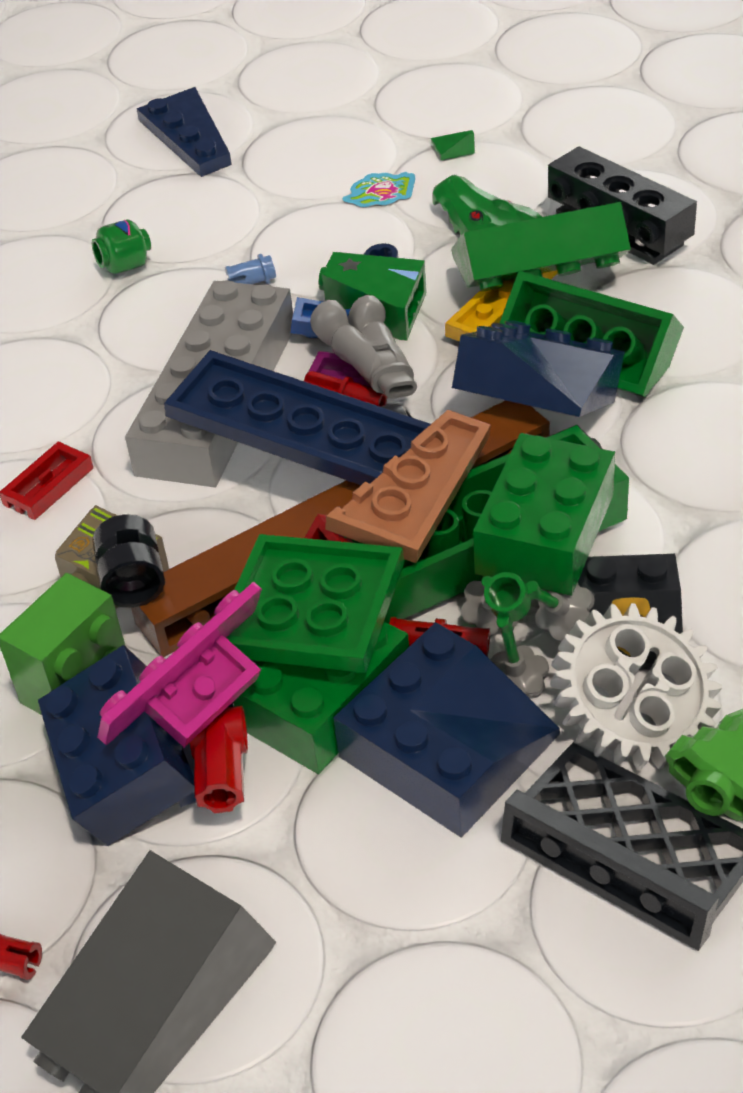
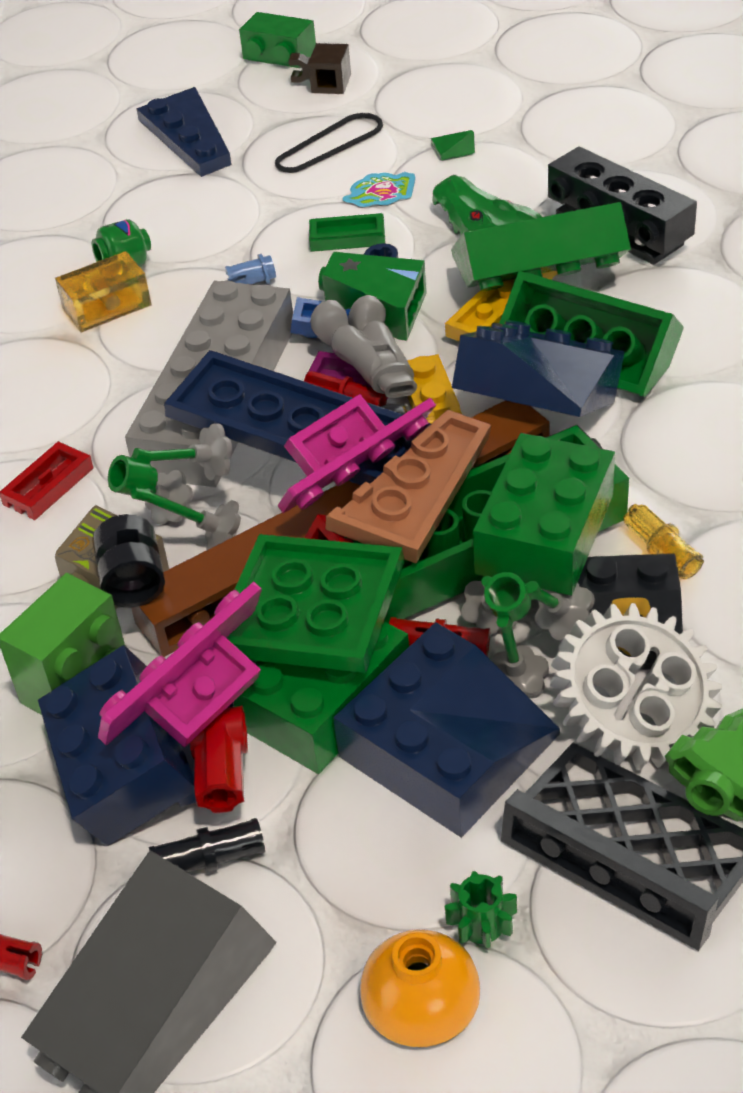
none -> clear yellow brick [55,251,152,333]
none -> plant [107,423,241,550]
none -> black pin [149,818,265,873]
none -> green brick [239,12,316,68]
none -> black piece [275,113,383,173]
none -> dark pink bracket [277,394,436,513]
none -> dark brown brick [289,43,351,94]
none -> green tile [309,213,385,252]
none -> light orange piece [360,929,480,1047]
none -> yellow hinge [407,354,462,424]
none -> green gear [444,871,517,948]
none -> clear yellow axle [623,504,704,580]

